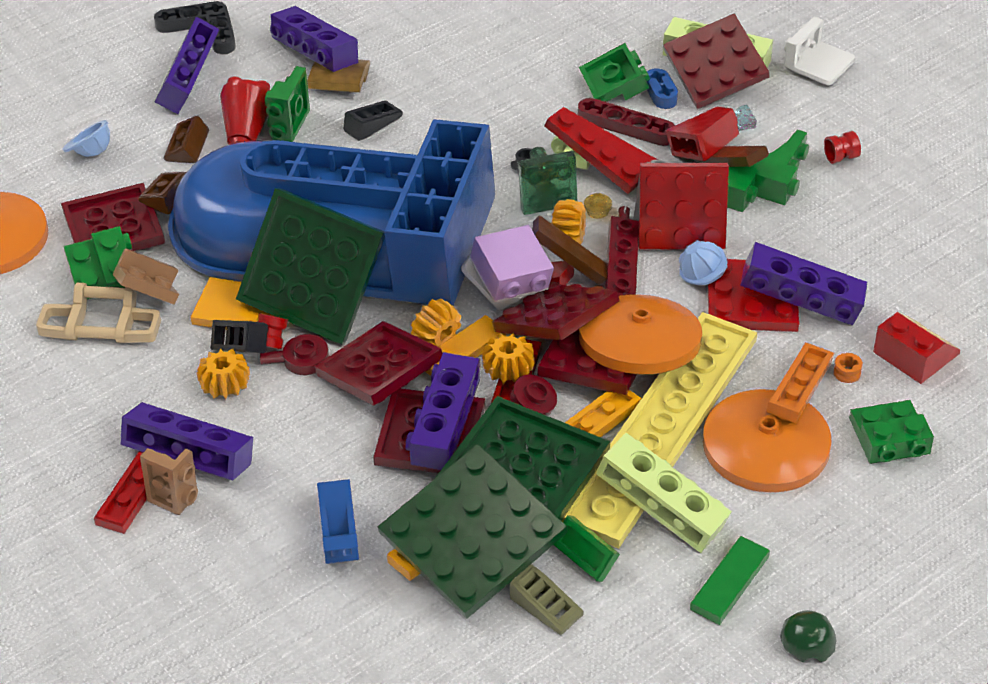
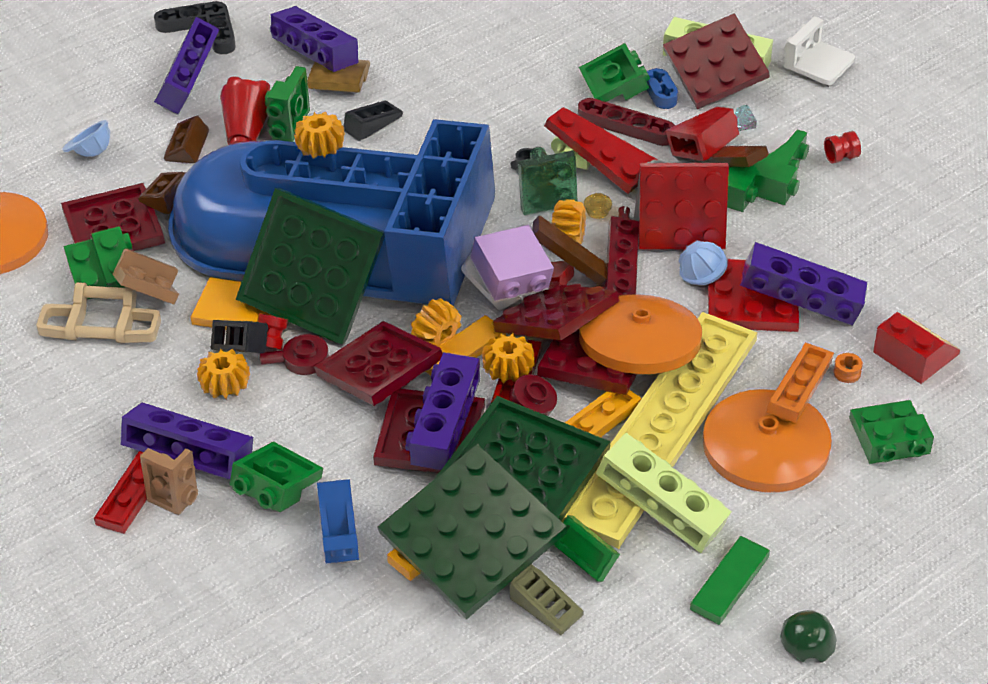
none -> green plate [229,441,323,512]
none -> light orange gear [294,112,345,159]

